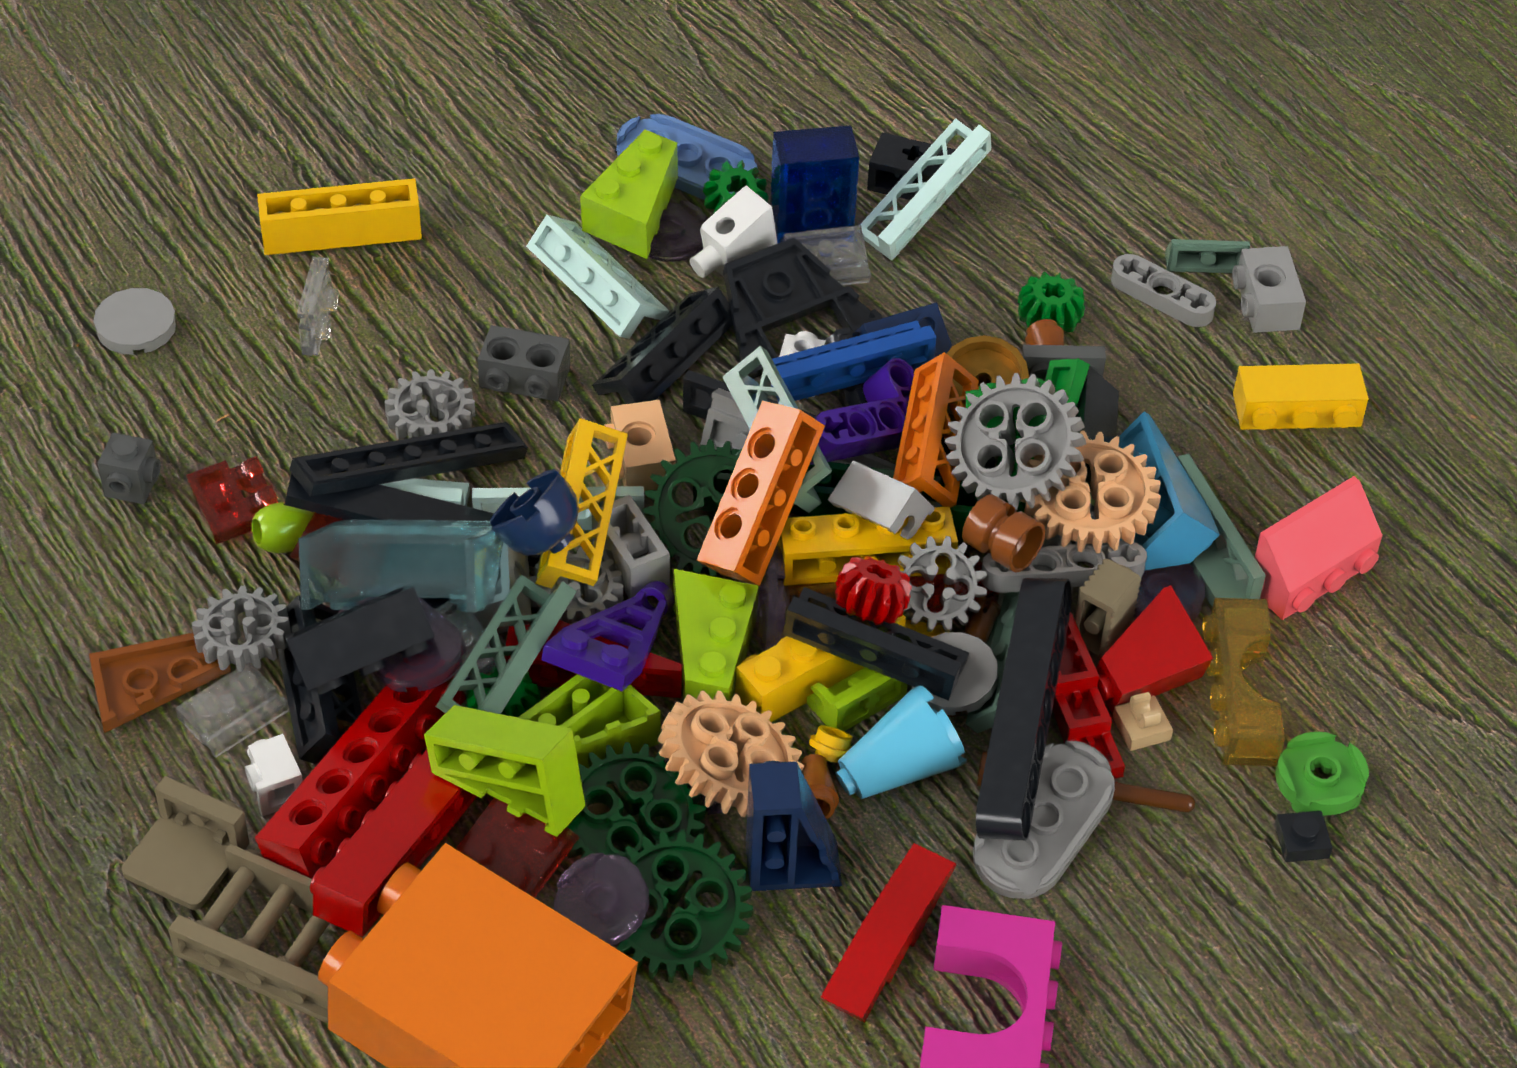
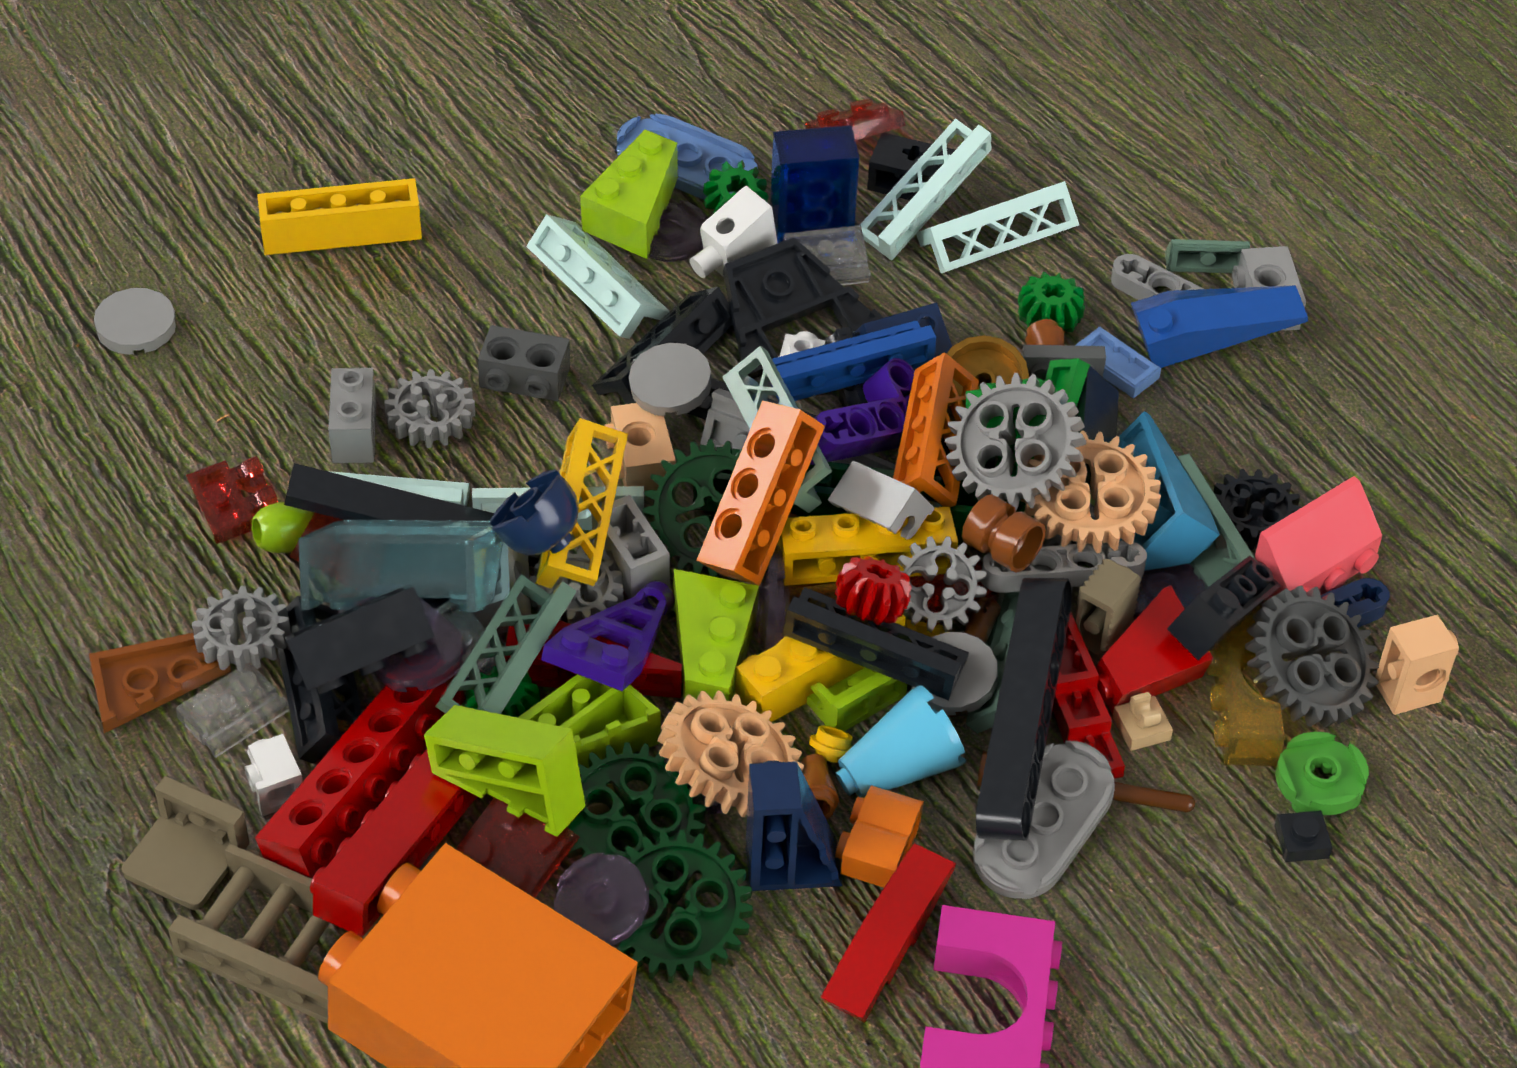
dark grey brick [97,432,161,504] -> none
black tile [289,422,528,497] -> none
clear plate [297,257,338,356] -> none
yellow brick [1233,363,1369,430] -> none
none -> light grey brick [328,368,377,463]
none -> light grey tile [628,343,712,416]
none -> clear red plate [804,99,906,146]
none -> orange brick [835,785,924,888]
none -> light aqua fence [916,181,1079,273]
none -> medium blue plate [1075,327,1161,399]
none -> blue wedge [1131,285,1309,368]
none -> black slope [1167,555,1281,661]
none -> black gear [1213,469,1302,550]
none -> dark grey gear [1245,586,1379,728]
none -> dark blue beam [1321,578,1390,627]
none -> light nougat brick [1375,614,1459,715]

